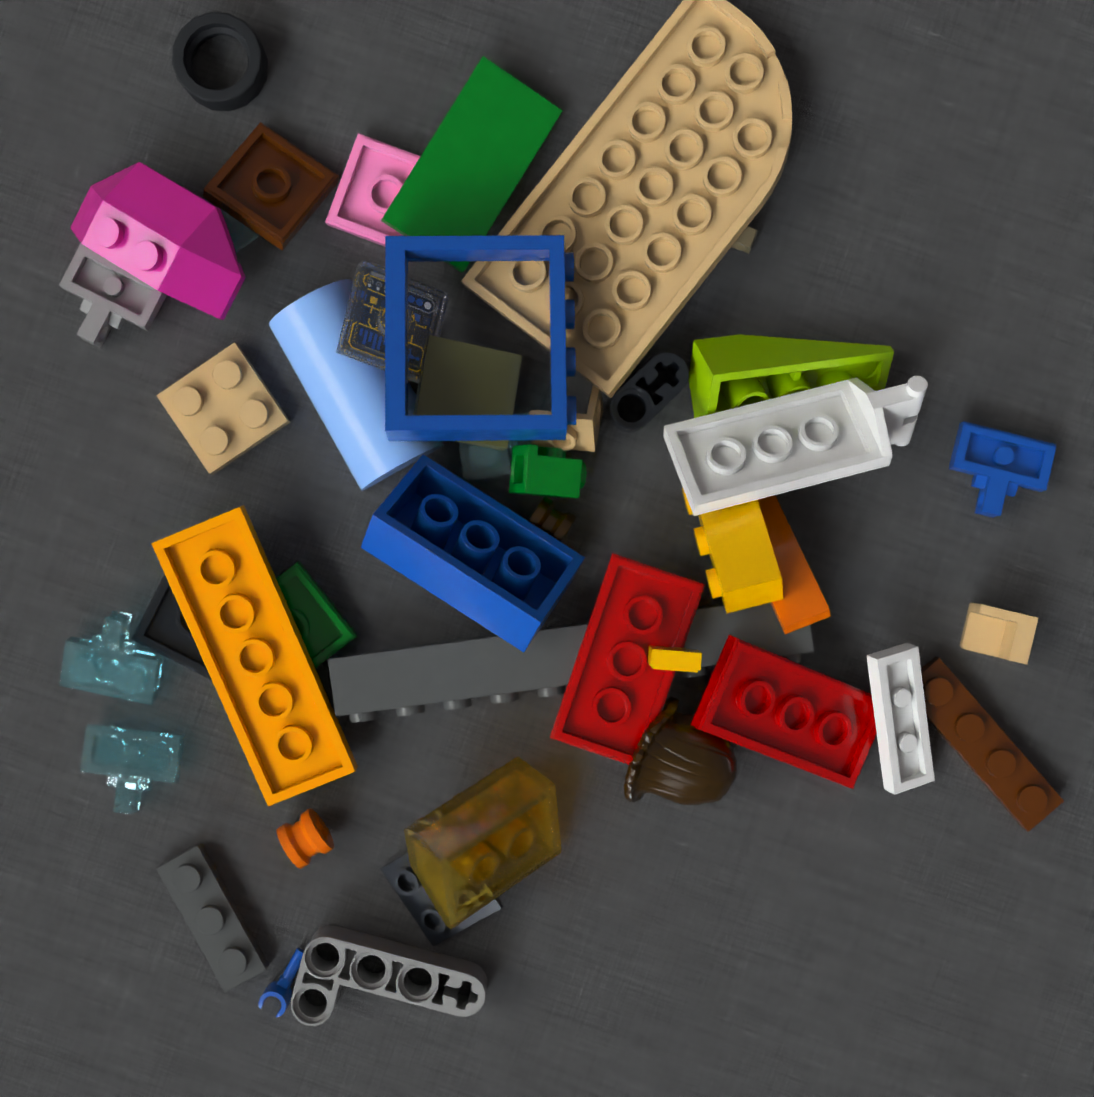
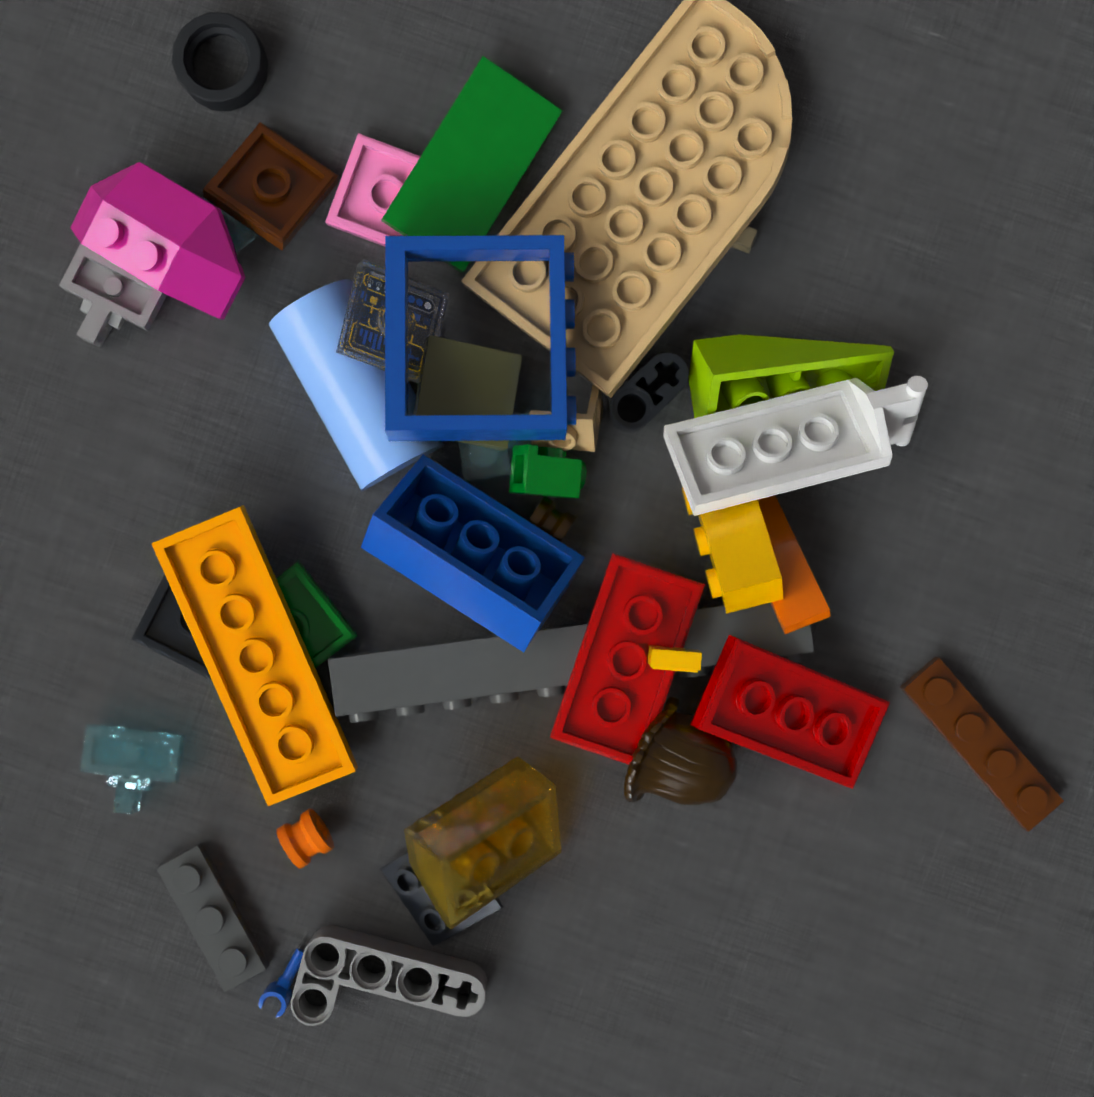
clear light blue hinge [59,611,164,705] -> none
tan plate [156,342,291,475] -> none
white plate [866,643,935,795] -> none
blue hinge [948,421,1057,518] -> none
tan panel [960,602,1039,665] -> none

